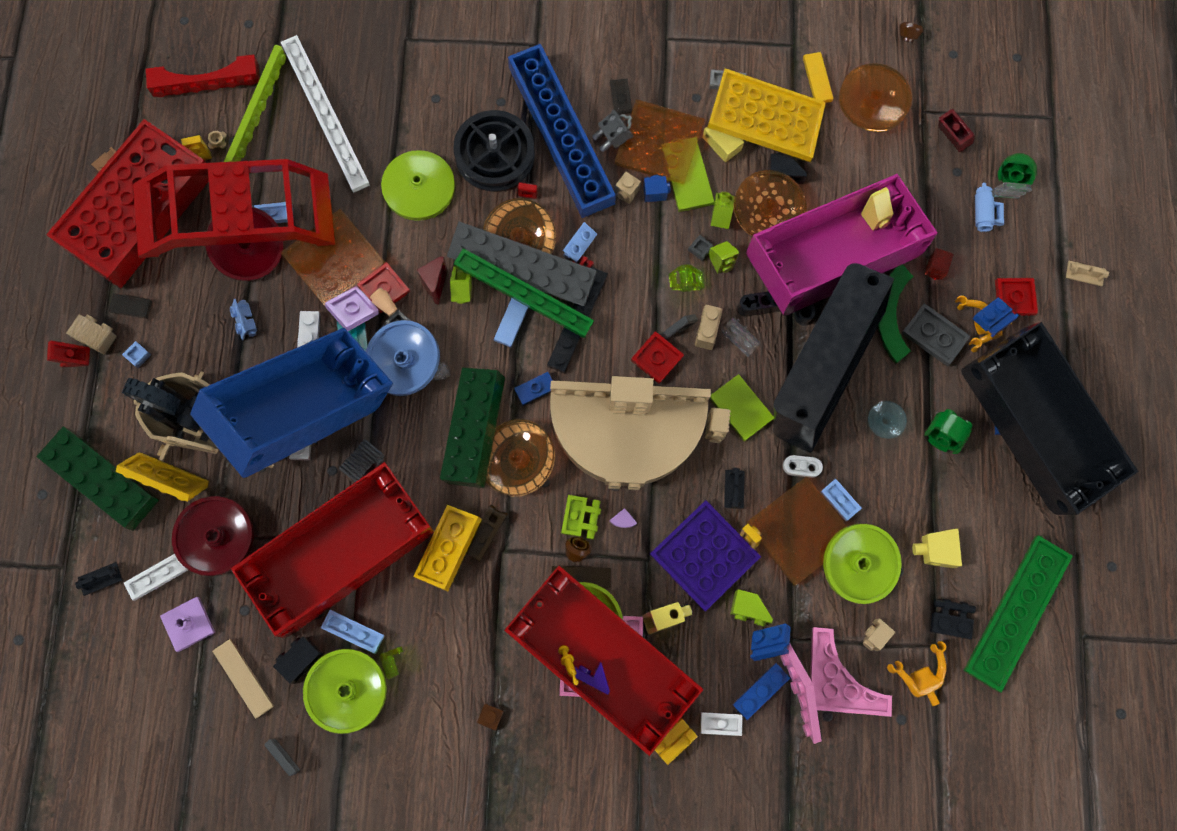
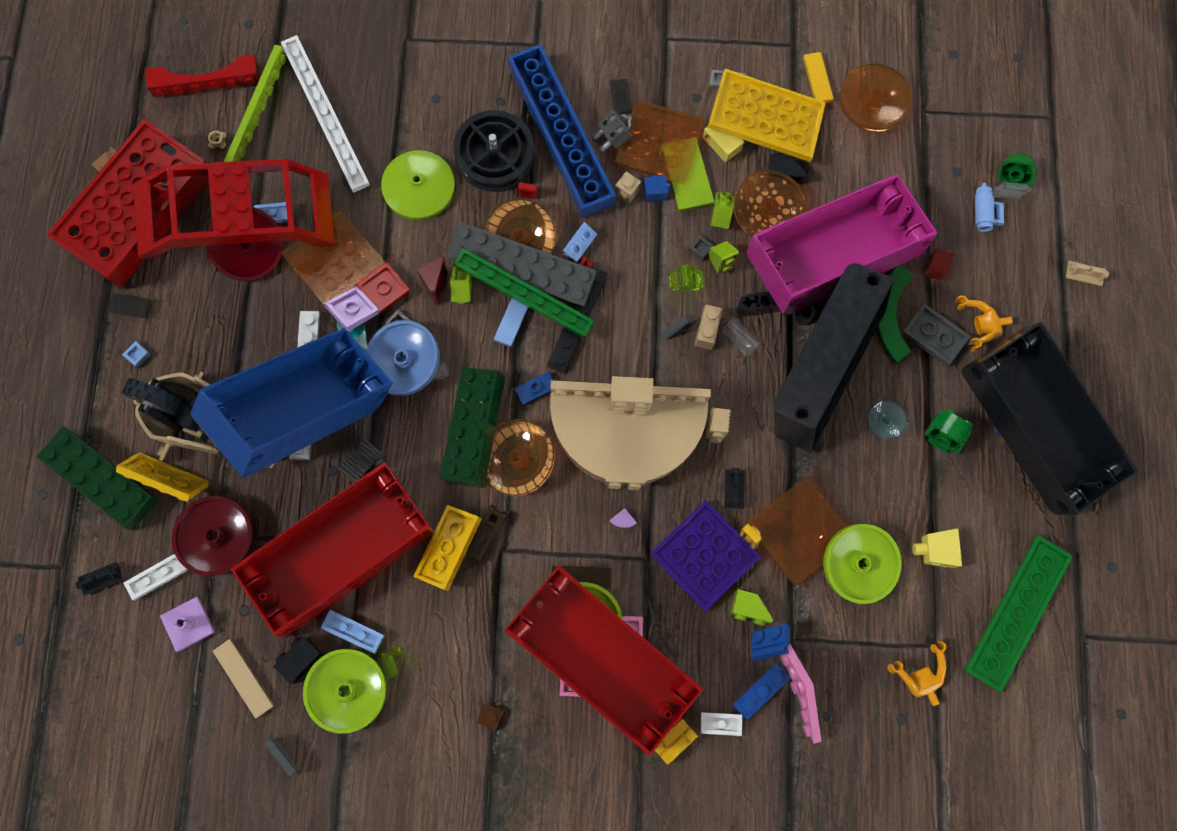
red slope [47,340,90,367] -> none
tan brick [66,314,117,355] -> none
yellow plate [181,135,212,161] -> none
light blue hinge [230,299,257,341] -> none
light nougat cone [370,288,398,316] -> none
yellow piece [558,645,579,686] -> none
lime plate [561,495,601,540] -> none
reddish brown cone [565,537,591,562] -> none
dark purple slope [574,661,610,695] -> none
red plate [631,331,684,384] -> none
light yellow torso [642,602,692,635] -> none
lime tile [710,374,774,442] -> none
white plate [783,455,823,478] -> none
bright pink plate [810,627,892,717] -> none
light blue plate [820,479,862,521] -> none
light yellow slope [861,187,893,231] -> none
tan brick [863,618,895,651] -> none
reddish brown cone [899,22,923,43] -> none
black plate [930,598,976,640] -> none
dark red brick [938,109,975,152] -> none
blue plate [973,297,1019,337] -> none
red plate [995,278,1038,316] -> none

